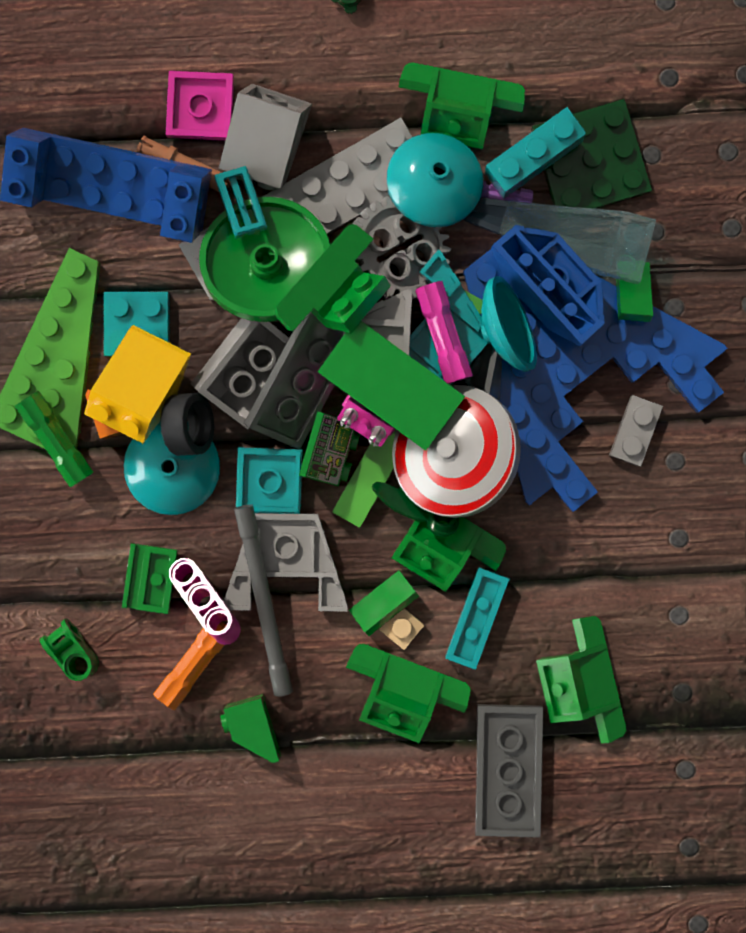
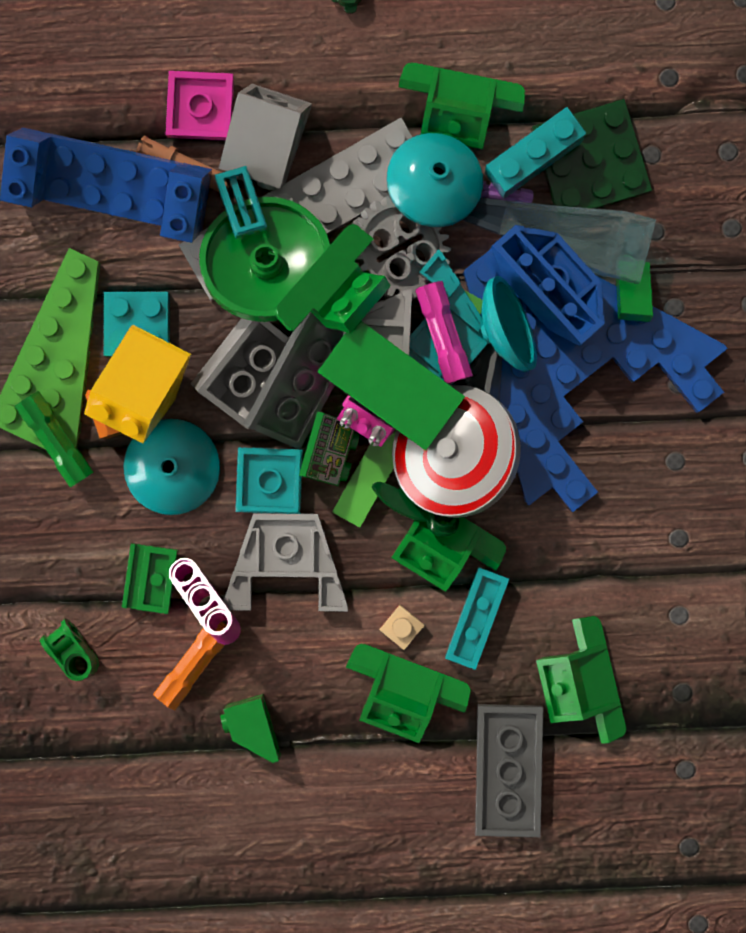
black tyre [160,393,215,456] -> none
dark grey piece [234,504,293,697] -> none
green tile [349,570,419,636] -> none
light grey plate [609,395,663,467] -> none

